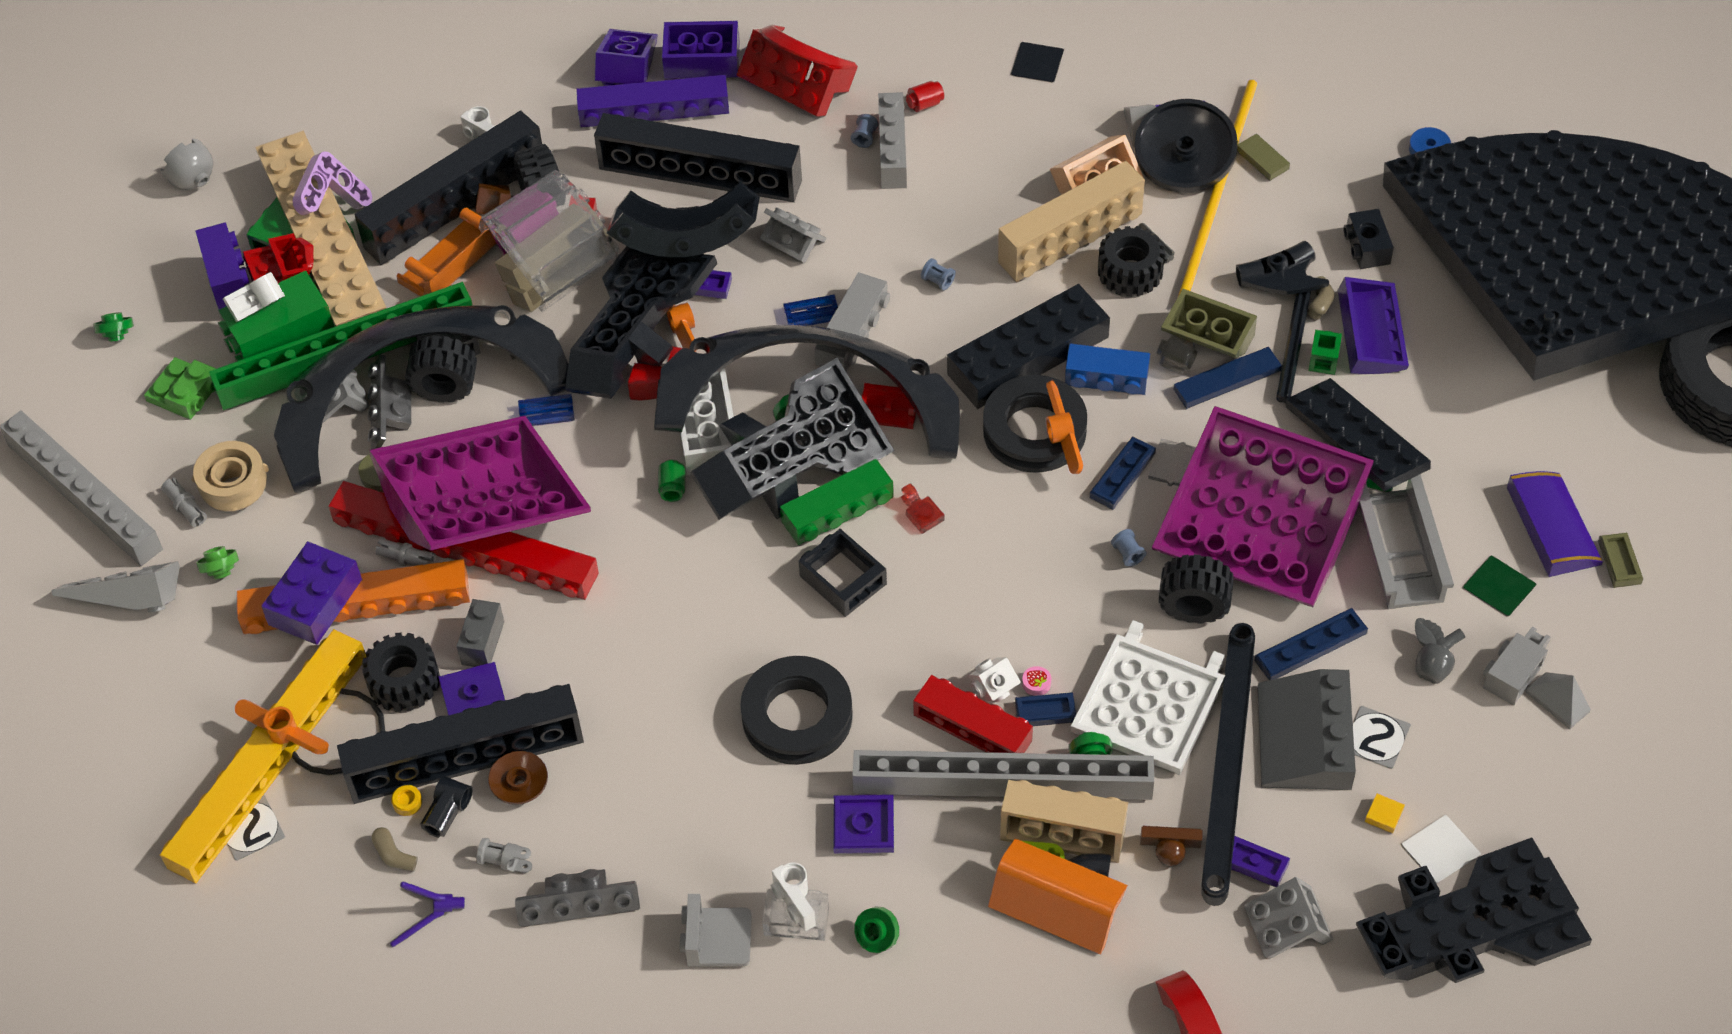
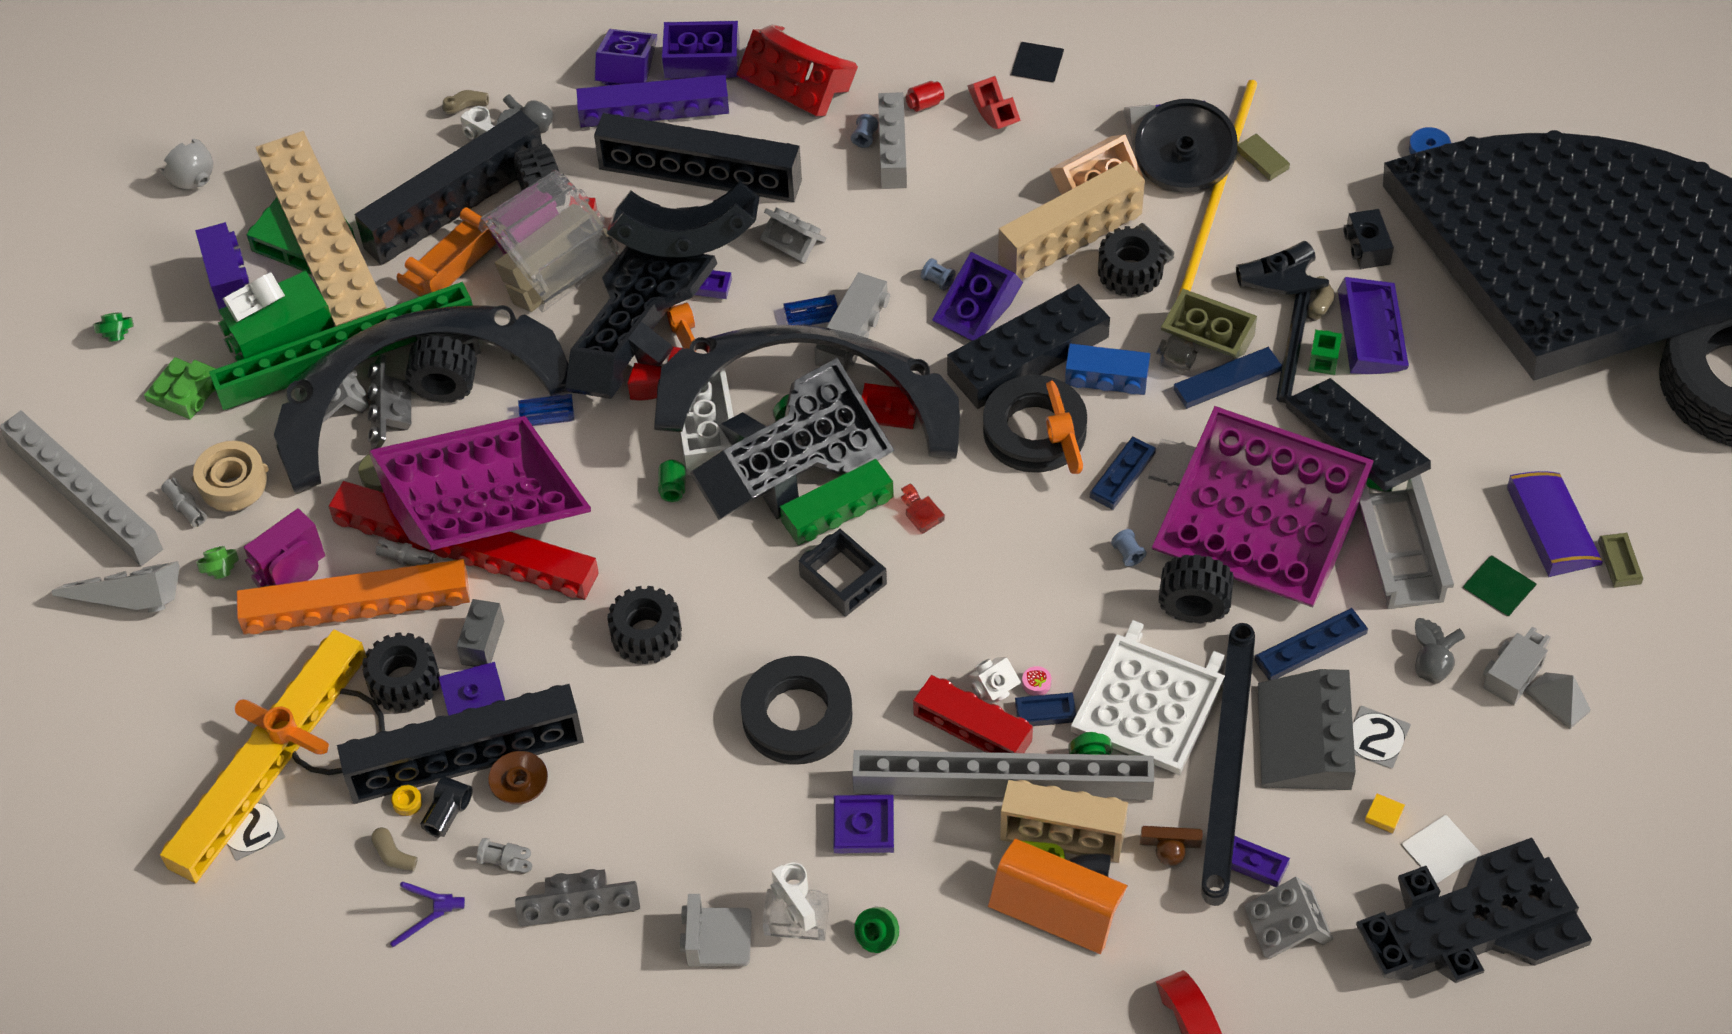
red piece [243,233,314,283] -> none
dark purple brick [261,541,362,645] -> none
lavender beam [293,151,372,215] -> none
reddish brown brick [475,183,514,218] -> none
none -> magenta brick [244,508,326,588]
none -> dark tan arm [442,90,489,114]
none -> dark grey piece [496,94,554,133]
none -> black tyre [607,586,682,664]
none -> dark purple slope [932,252,1023,341]
none -> red brick [967,76,1021,129]

